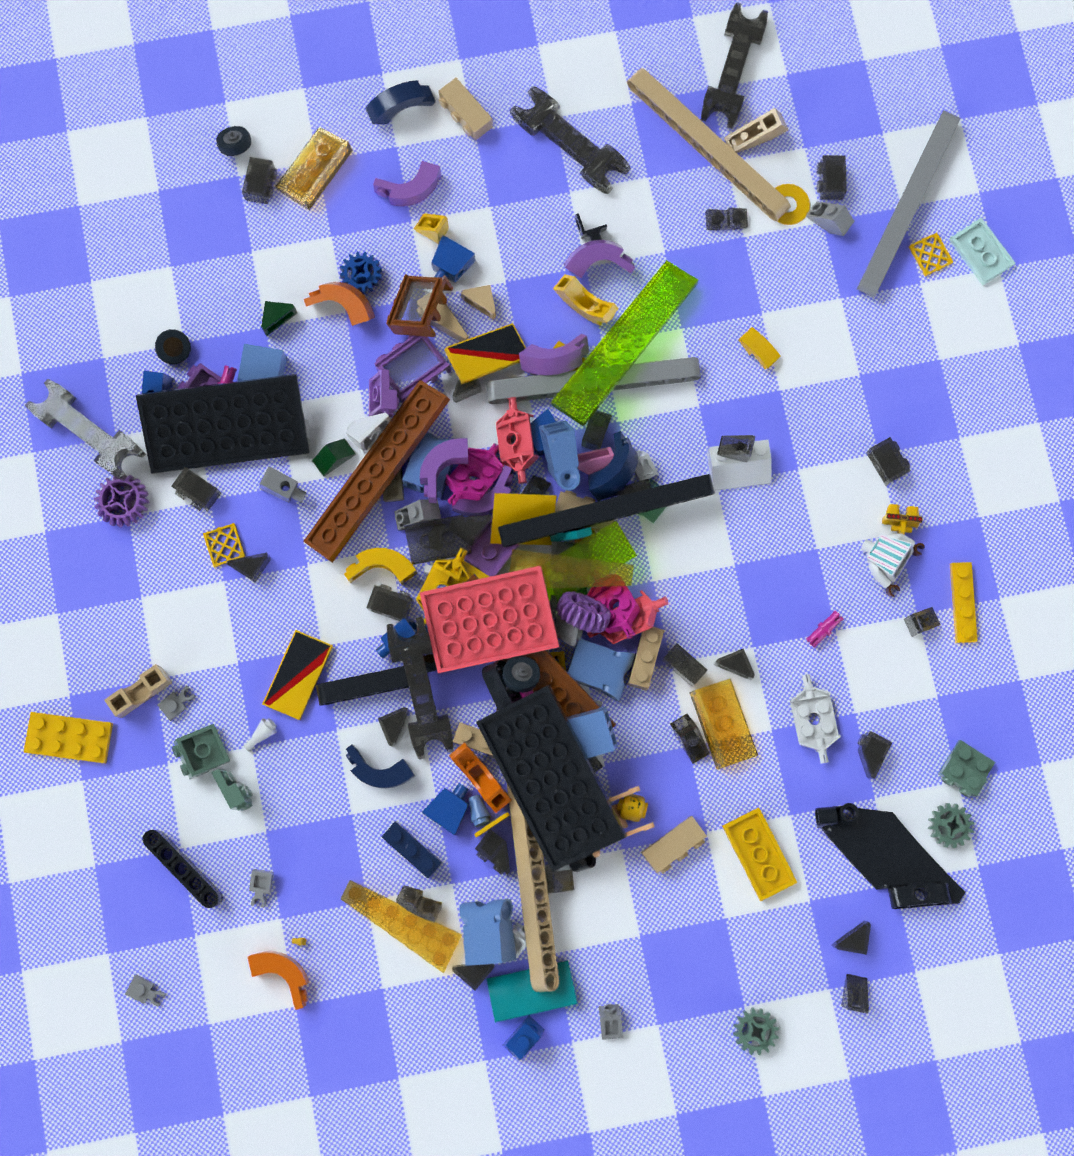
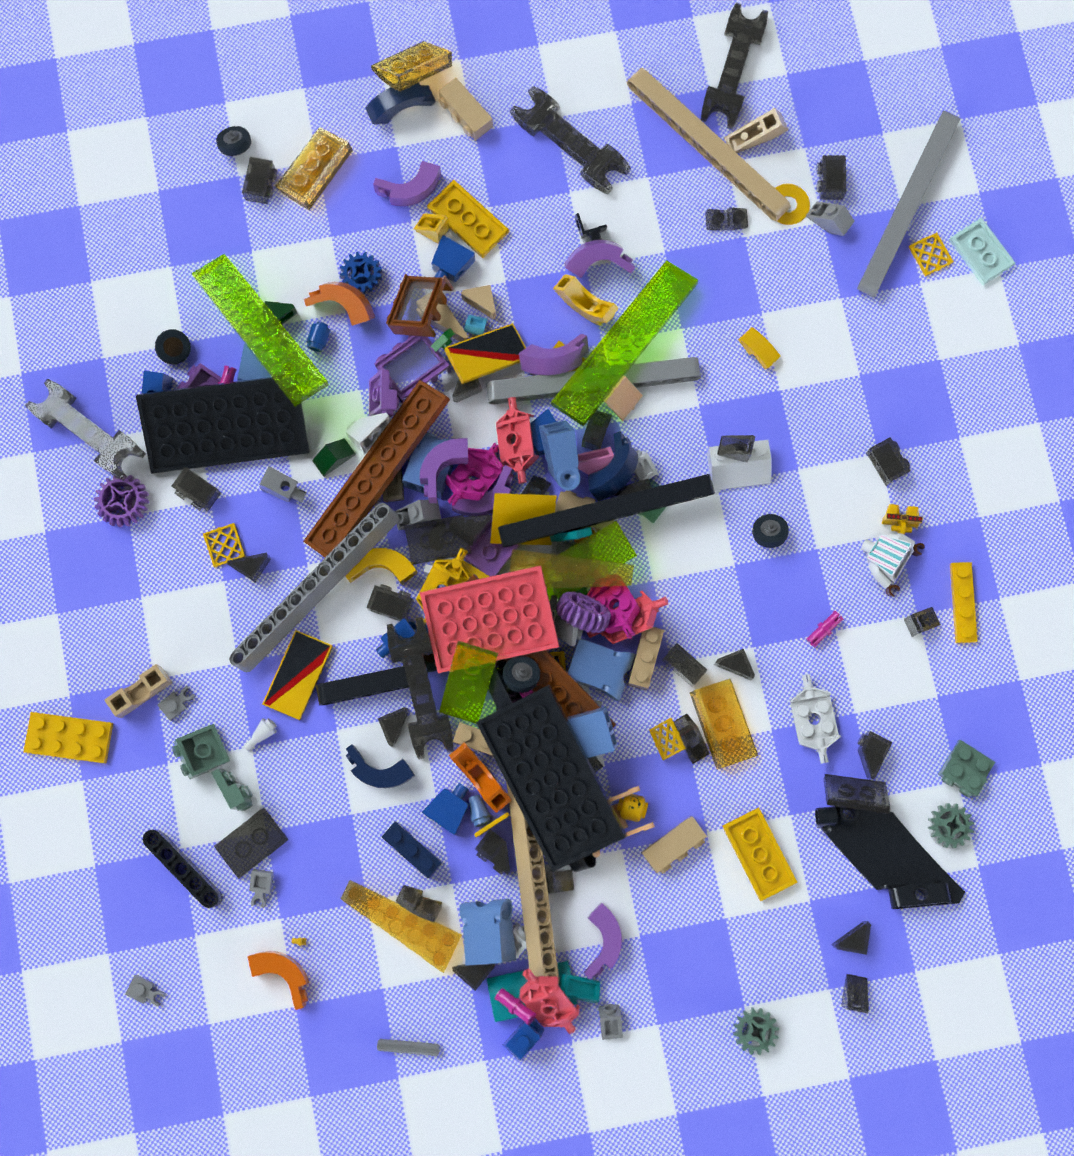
none -> clear neon green plate [191,254,329,406]
none -> clear smoke tile [214,807,289,879]
none -> light grey beam [229,503,399,673]
none -> blue brick [306,321,331,352]
none -> clear yellow slope [371,41,452,91]
none -> light grey axle [377,1039,440,1056]
none -> yellow tile [427,179,509,258]
none -> green plate [431,328,455,352]
none -> clear neon green tile [439,641,498,724]
none -> medium azure plate [464,315,487,335]
none -> dark pink pin [495,988,536,1025]
none -> coral plate [519,969,580,1034]
none -> teal tile [560,974,600,1003]
none -> medium lavender arch [584,902,622,980]
none -> light nougat piece [604,375,643,421]
none -> yellow window [649,717,686,761]
none -> black wheel [752,514,789,548]
none -> clear smoke tile [823,774,890,814]

